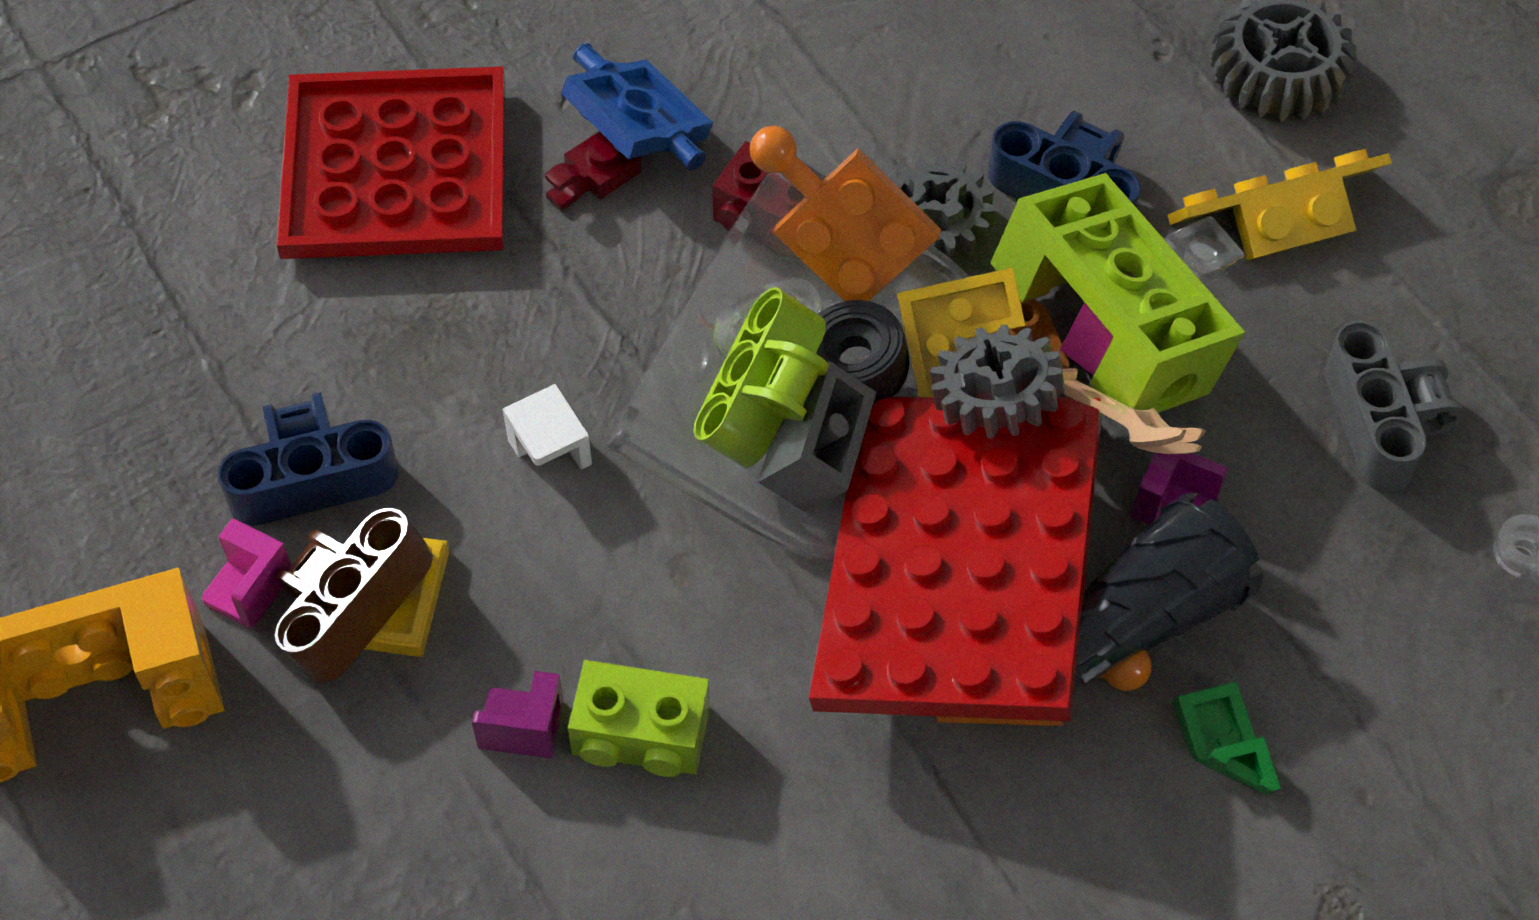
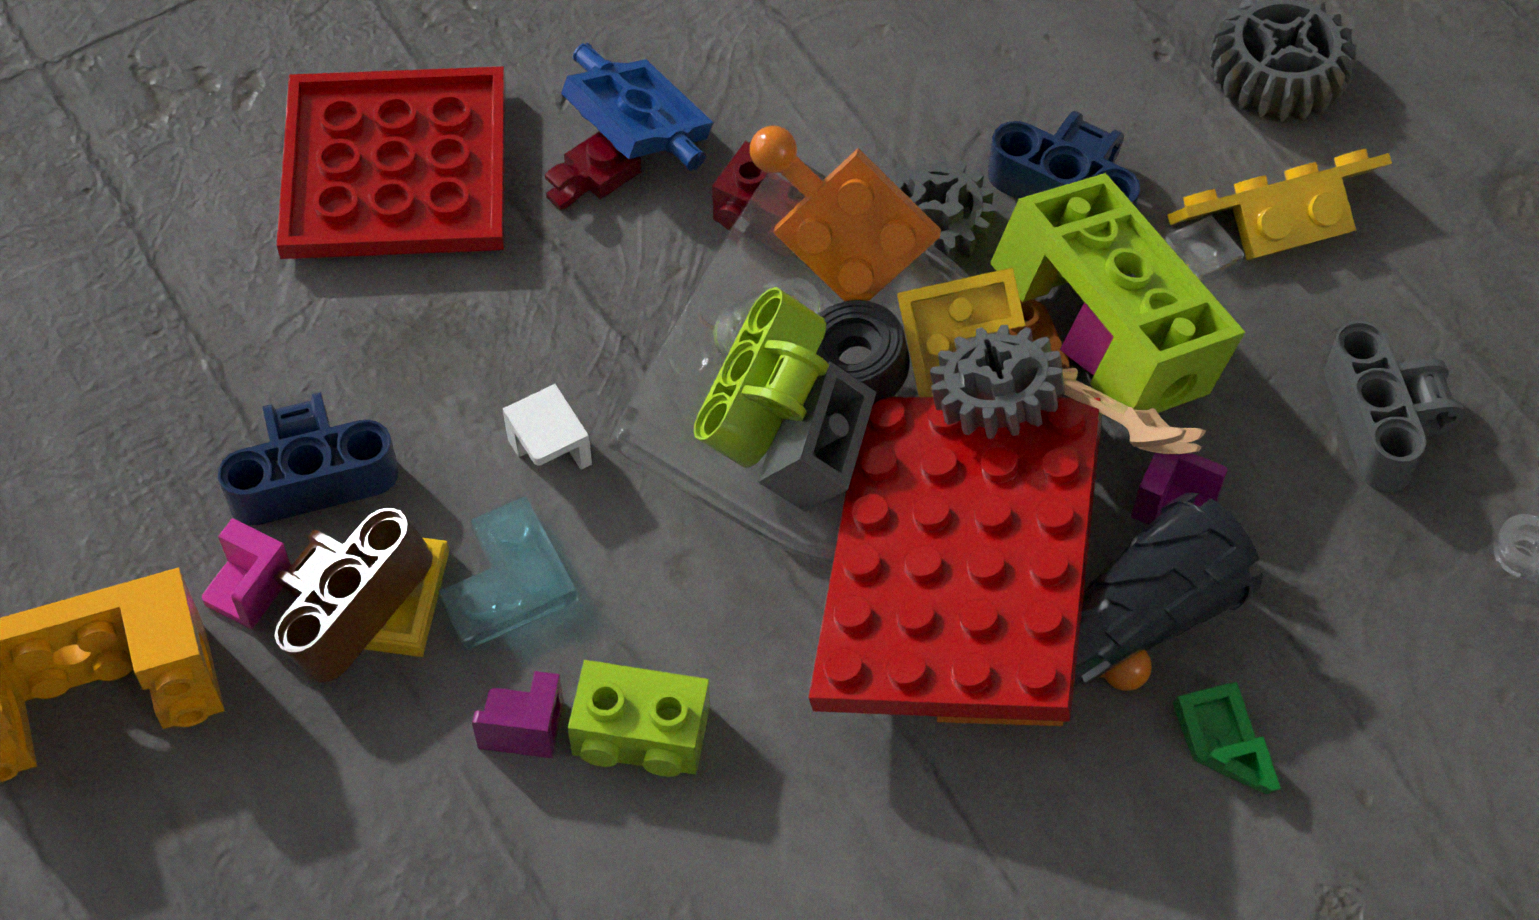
none -> clear light blue plate [439,496,578,651]

